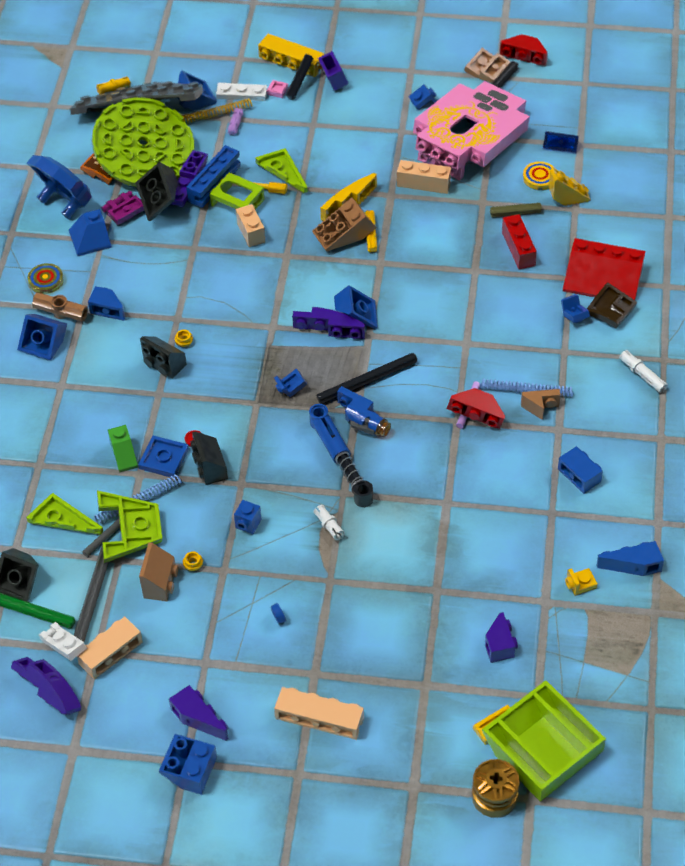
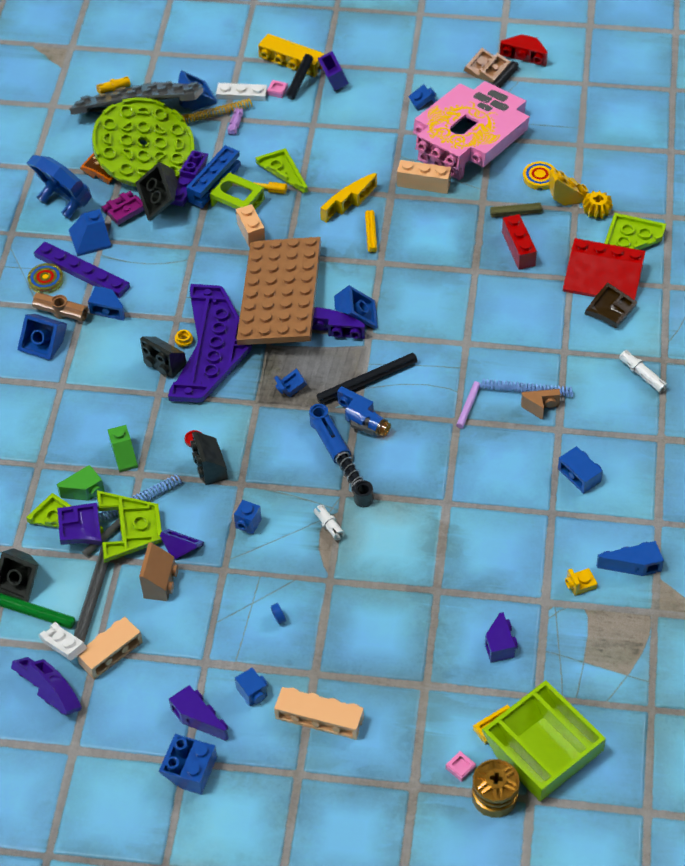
blue tile [138,435,189,477] -> none
yellow plate [183,552,203,571] -> none
medium nougat slope [312,198,376,252] -> none
red slope [446,388,505,429] -> none
clear blue slope [543,131,579,153] -> none
blue bracket [561,294,590,323] -> none
none -> dark purple plate [34,241,130,298]
none -> bright green slope [56,465,104,501]
none -> dark purple plate [57,503,102,545]
none -> dark purple slope [160,529,204,559]
none -> dark purple wing [168,284,252,403]
none -> blue brick [235,667,268,706]
none -> medium nougat plate [237,237,321,345]
none -> bright pink tile [445,751,476,782]
none -> yellow gear [583,190,613,219]
none -> lime plate [605,213,666,250]

